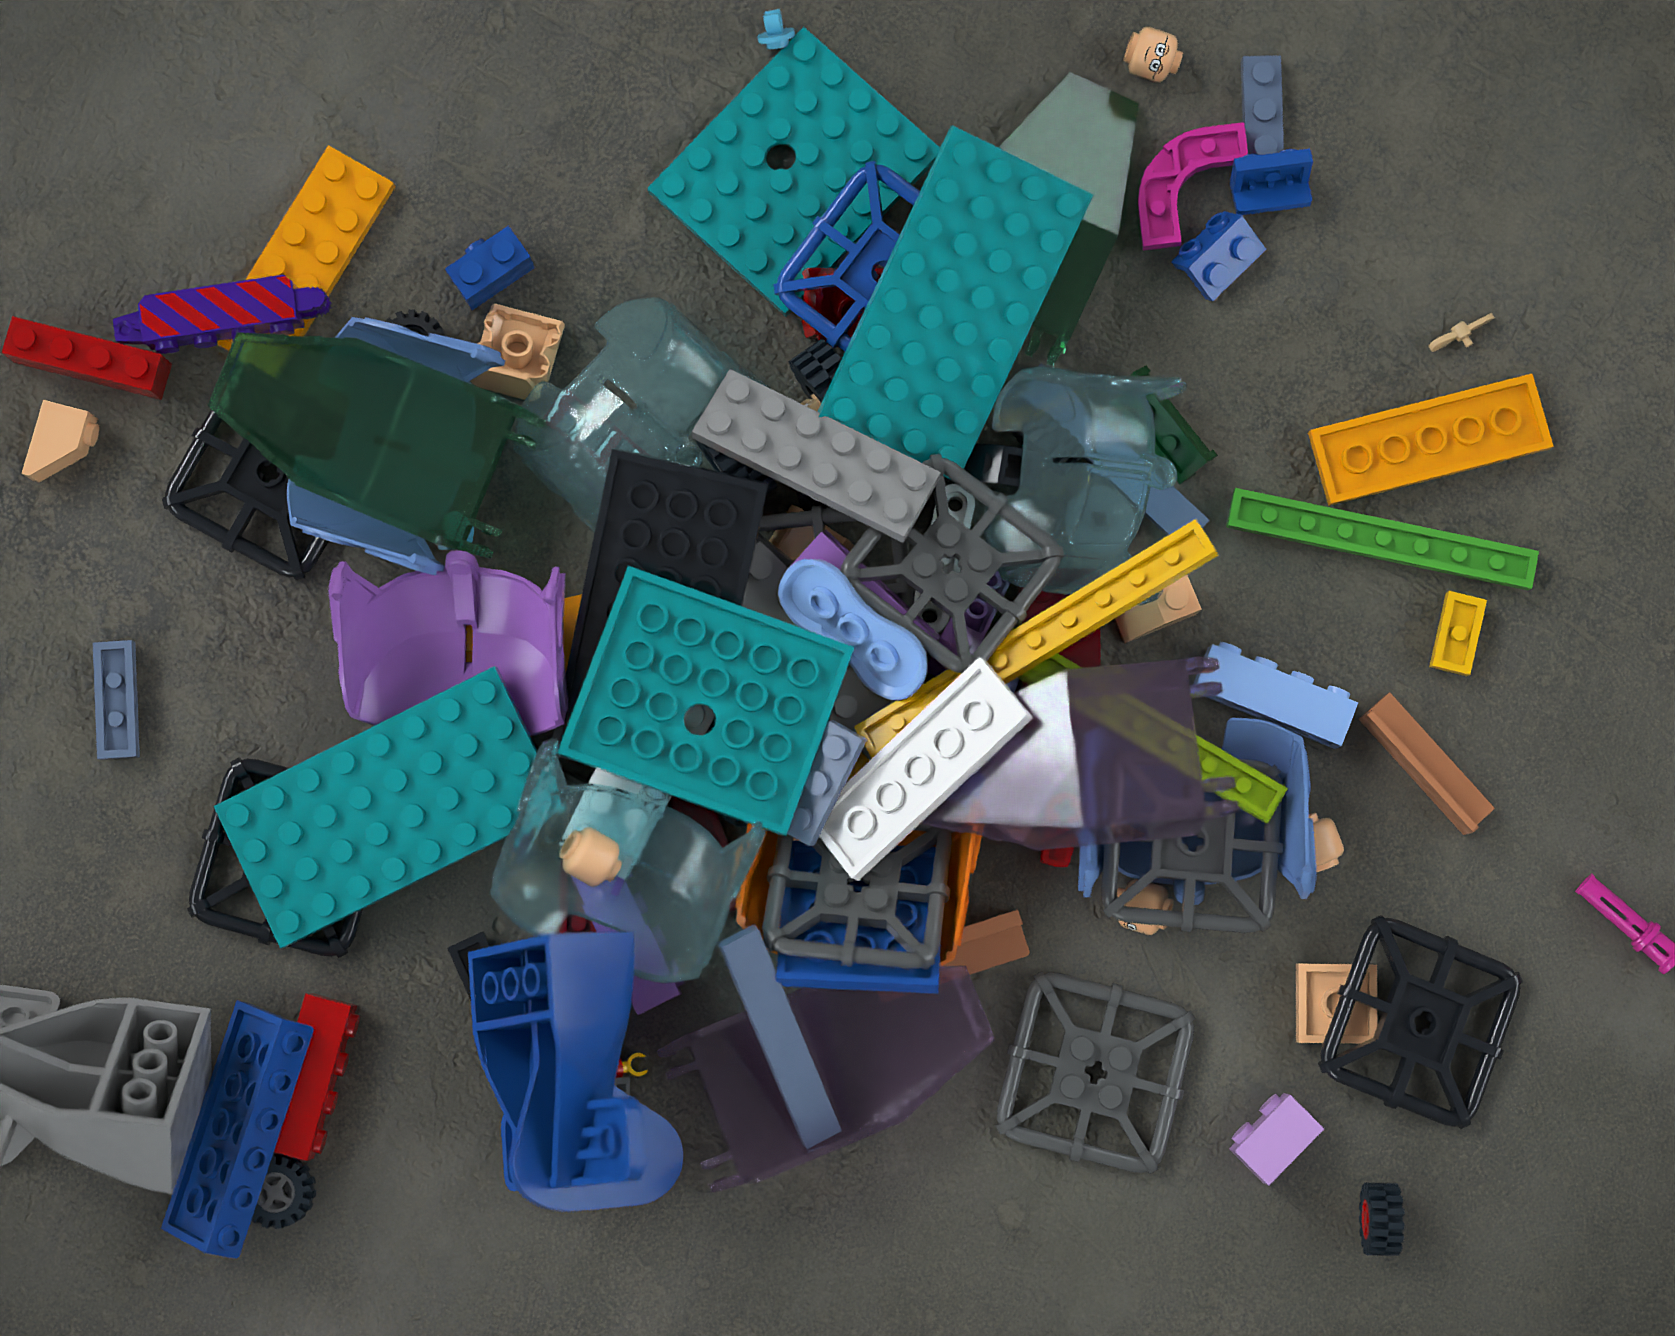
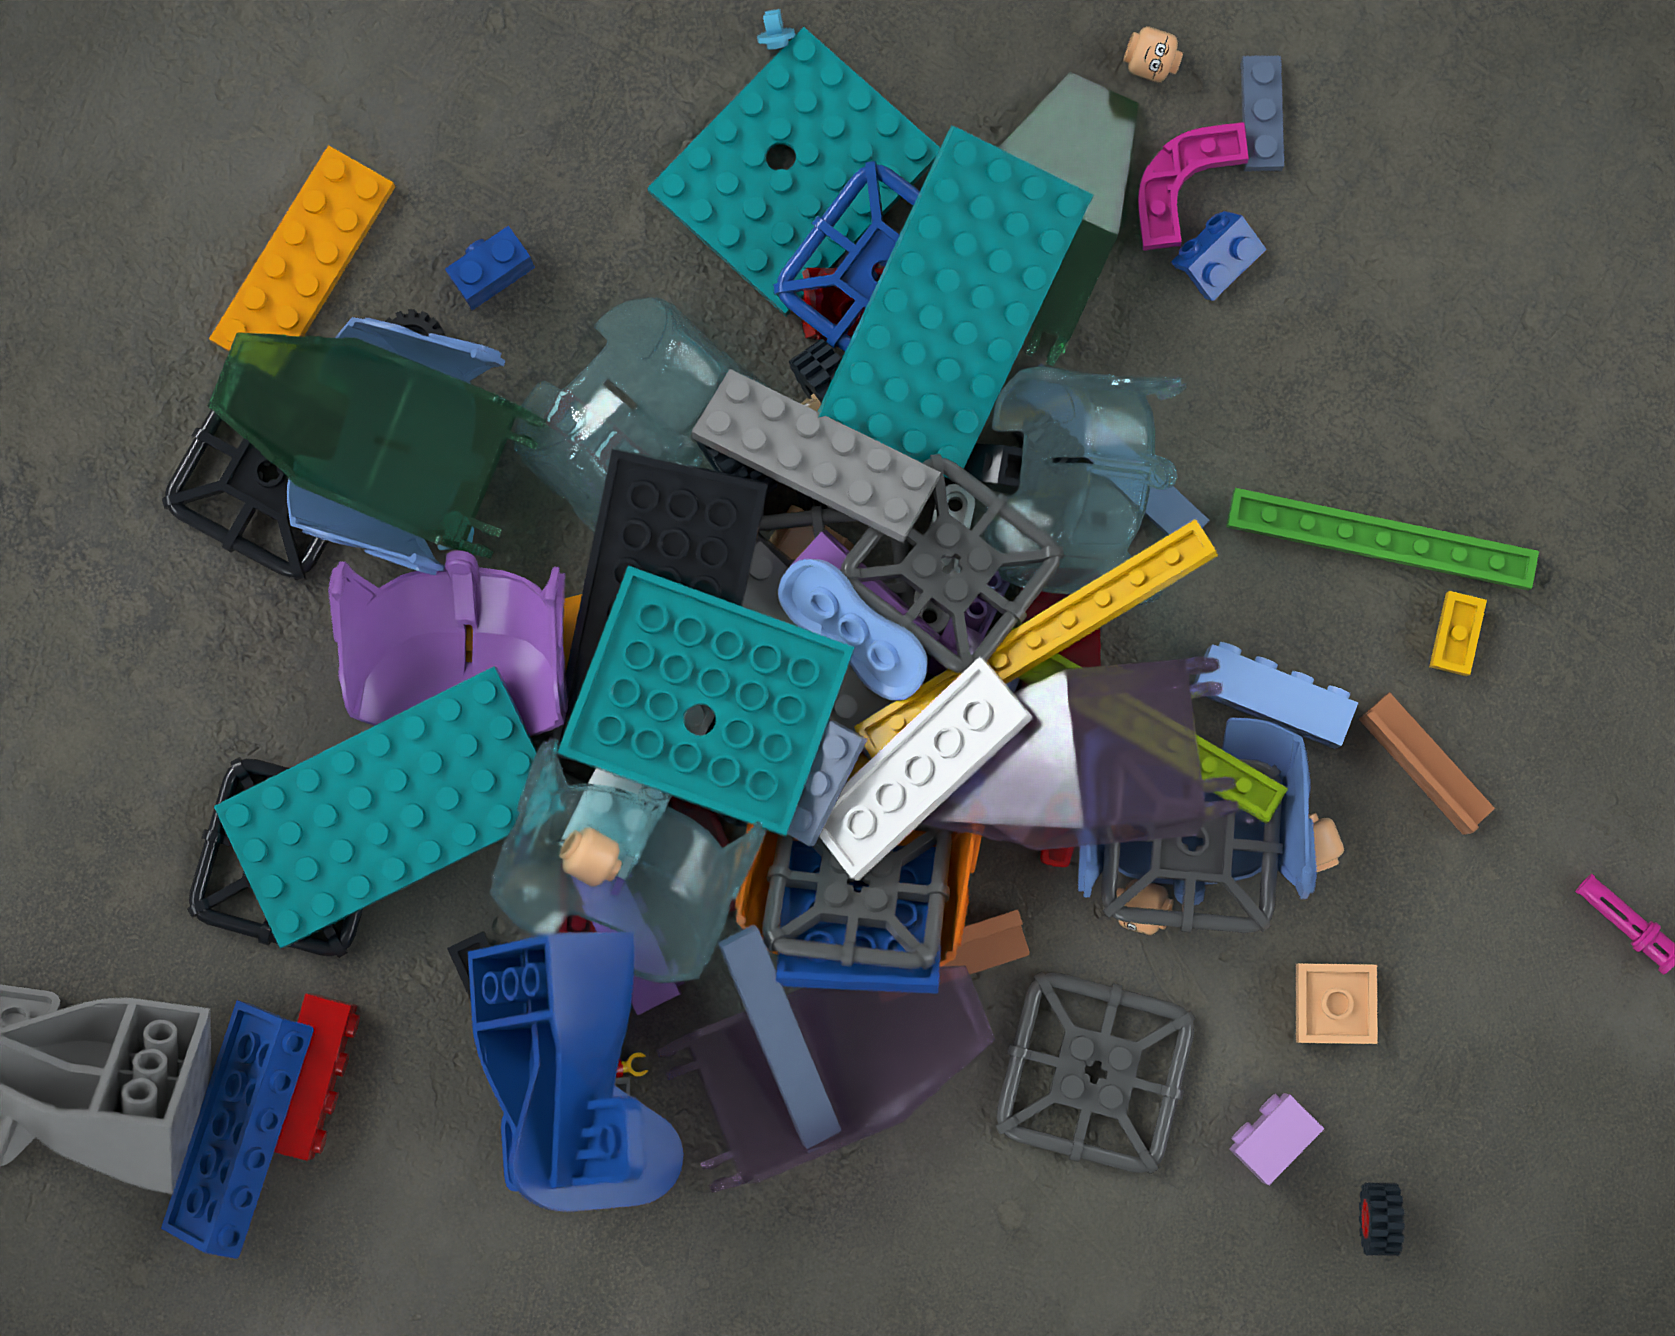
red brick [1,316,172,400] -> none
light nougat slope [21,400,99,482] -> none
sand blue plate [93,640,140,760] -> none
dark purple hinge [113,275,332,354] -> none
black wheel [252,1154,317,1229] -> none
light nougat slope [470,303,565,405] -> none
dark green container [1108,365,1218,485] -> none
light nougat slope [1114,575,1202,644] -> none
blue bracket [1230,149,1313,215] -> none
light orange plate [1308,373,1554,506] -> none
black plate [1318,915,1523,1129] -> none
tan piece [1428,313,1495,352] -> none

